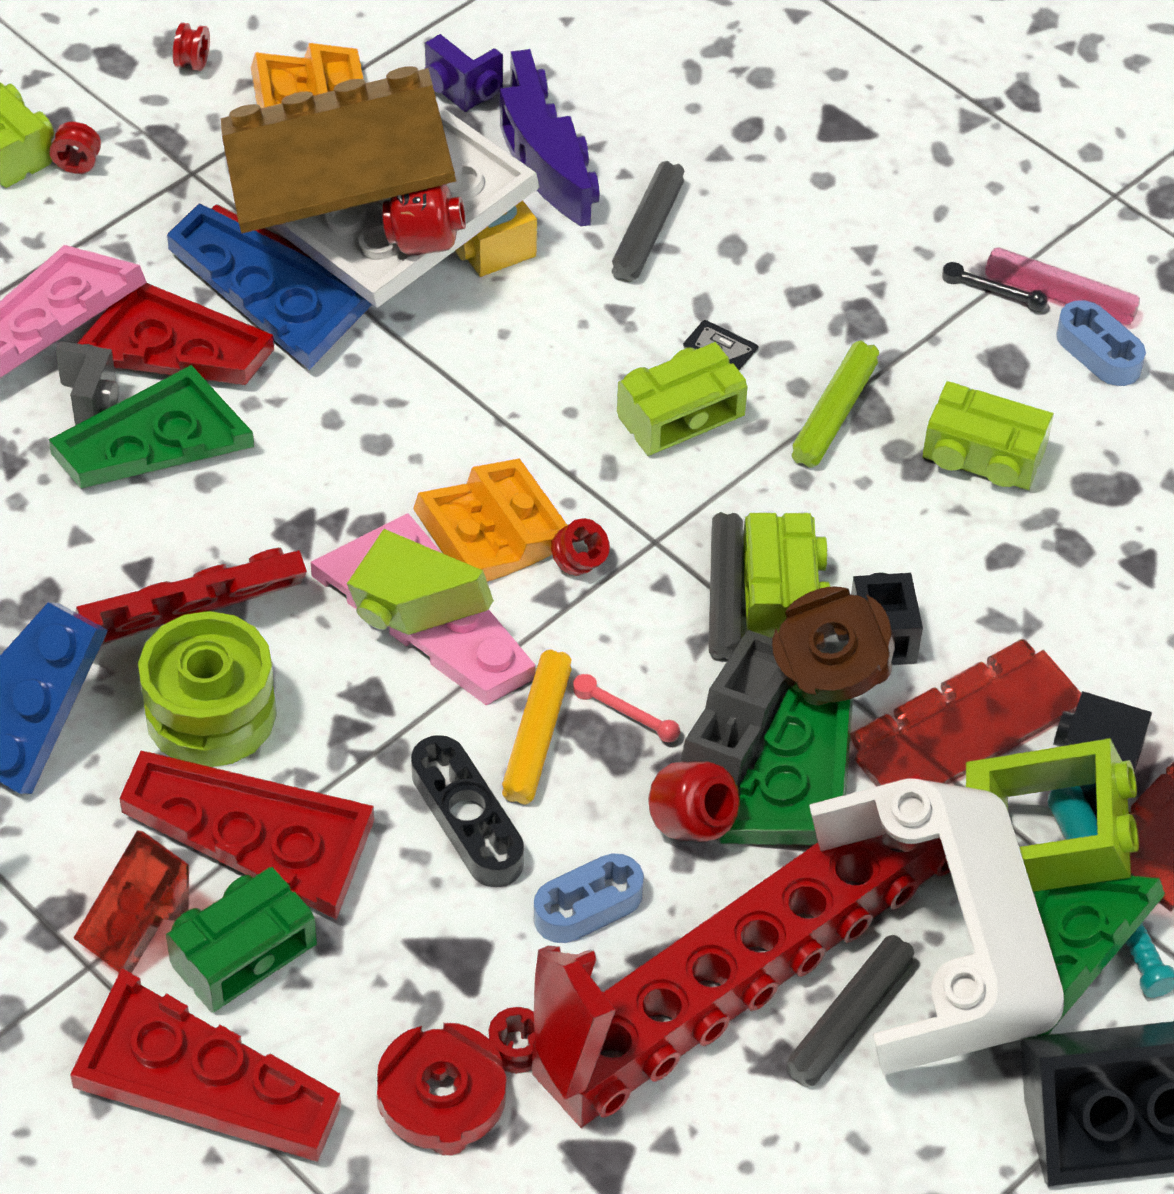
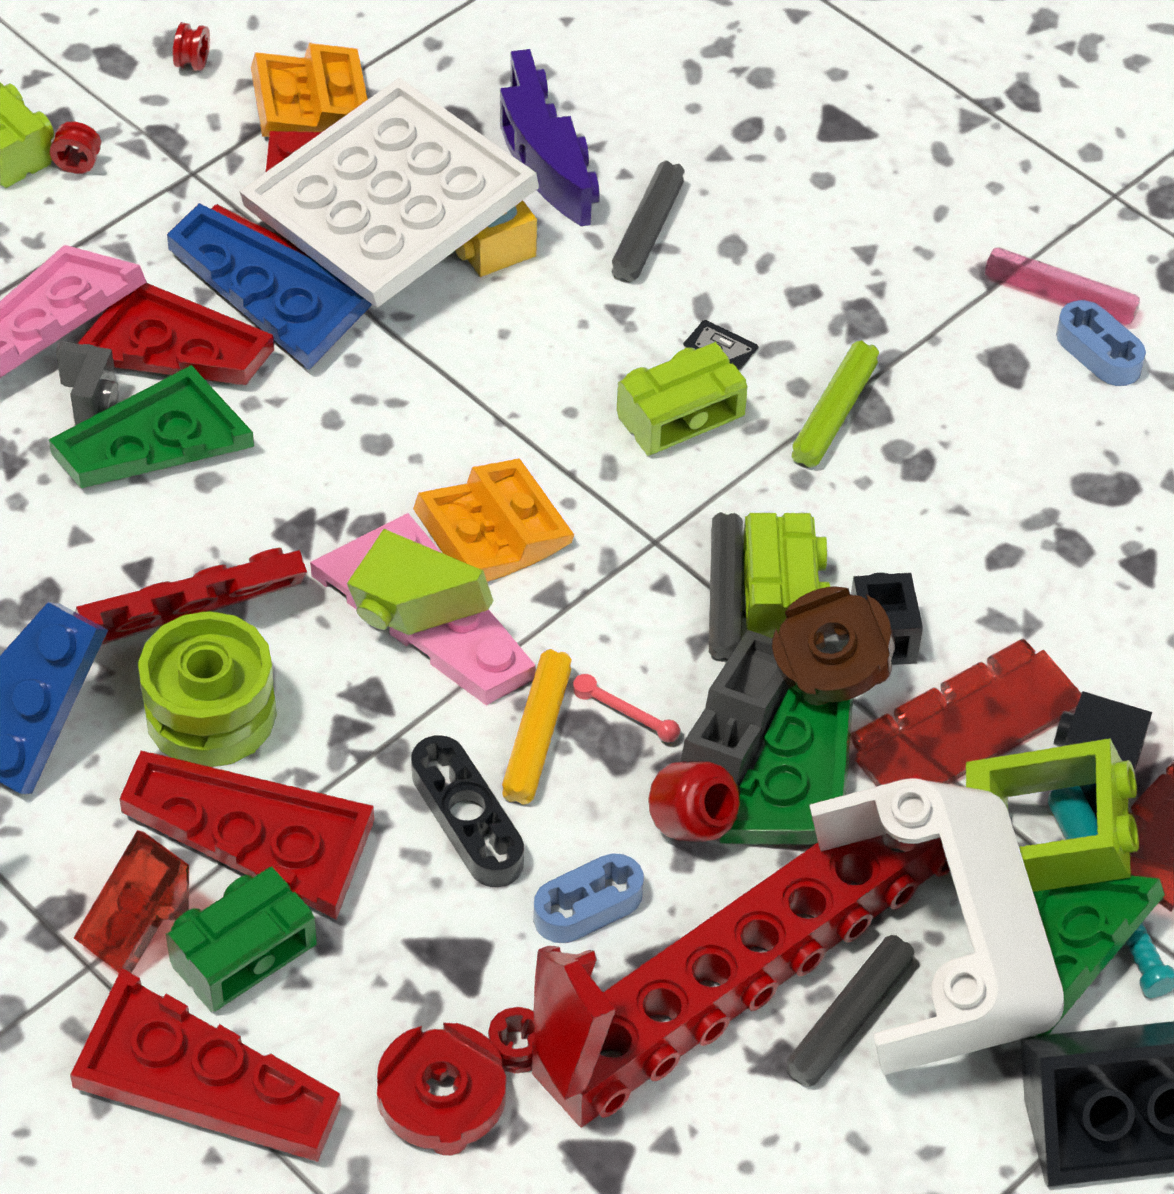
pearl gold slope [221,66,457,234] -> none
red head [383,184,466,255] -> none
dark purple bracket [424,34,503,112] -> none
red bush [551,518,610,576] -> none
lime brick [922,381,1054,491] -> none
black hinge [942,262,1048,311] -> none

